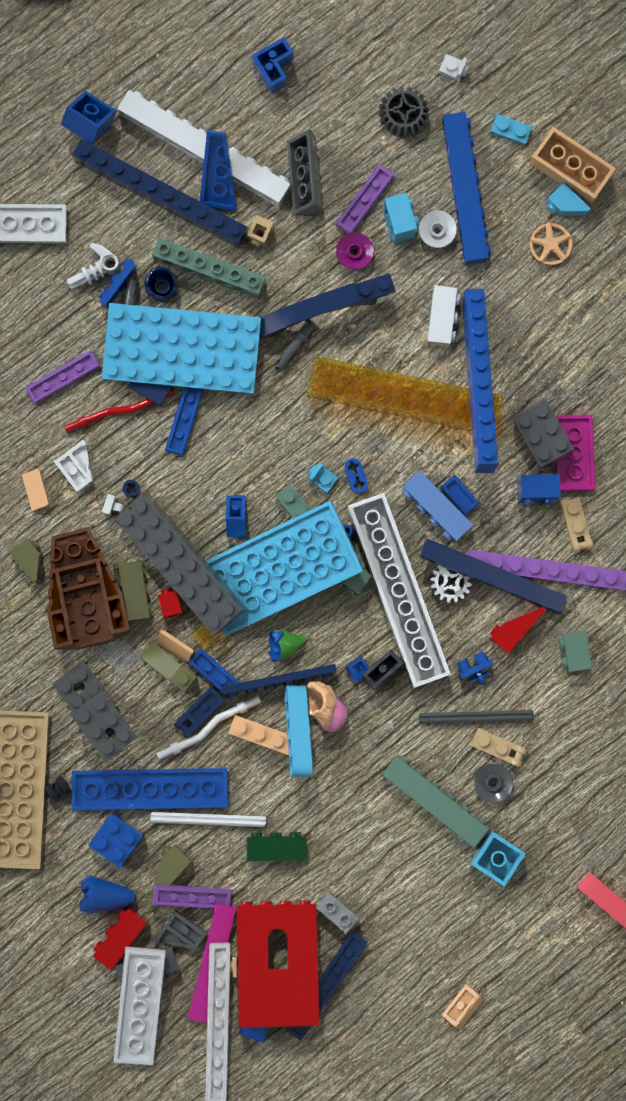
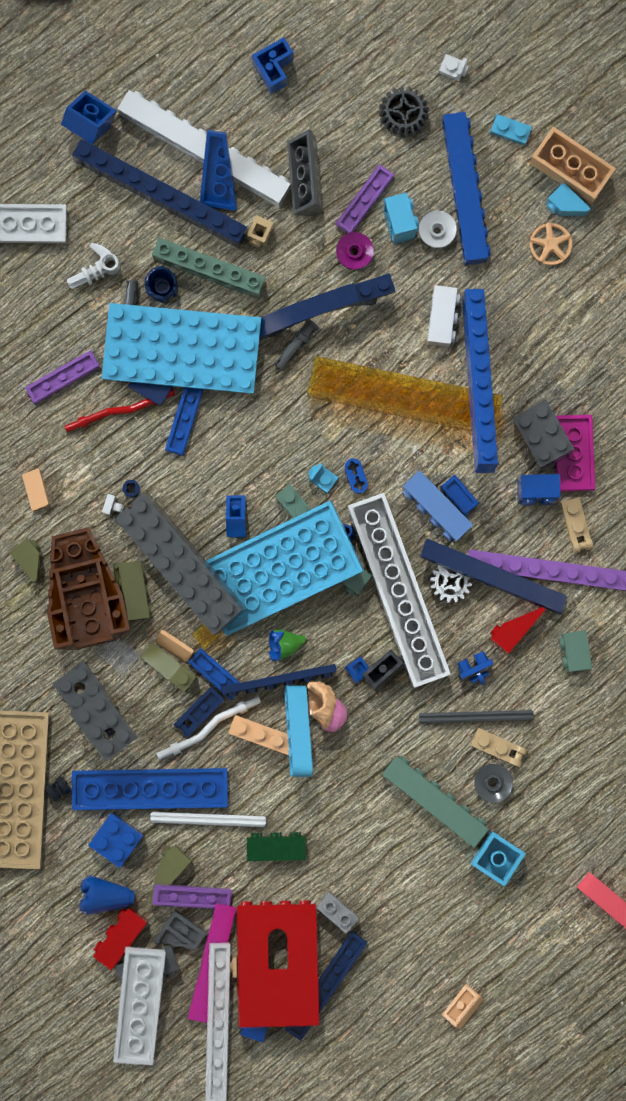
white wing [54,440,93,493] -> none
blue plate [99,259,136,309] -> none
red brick [158,588,183,619] -> none

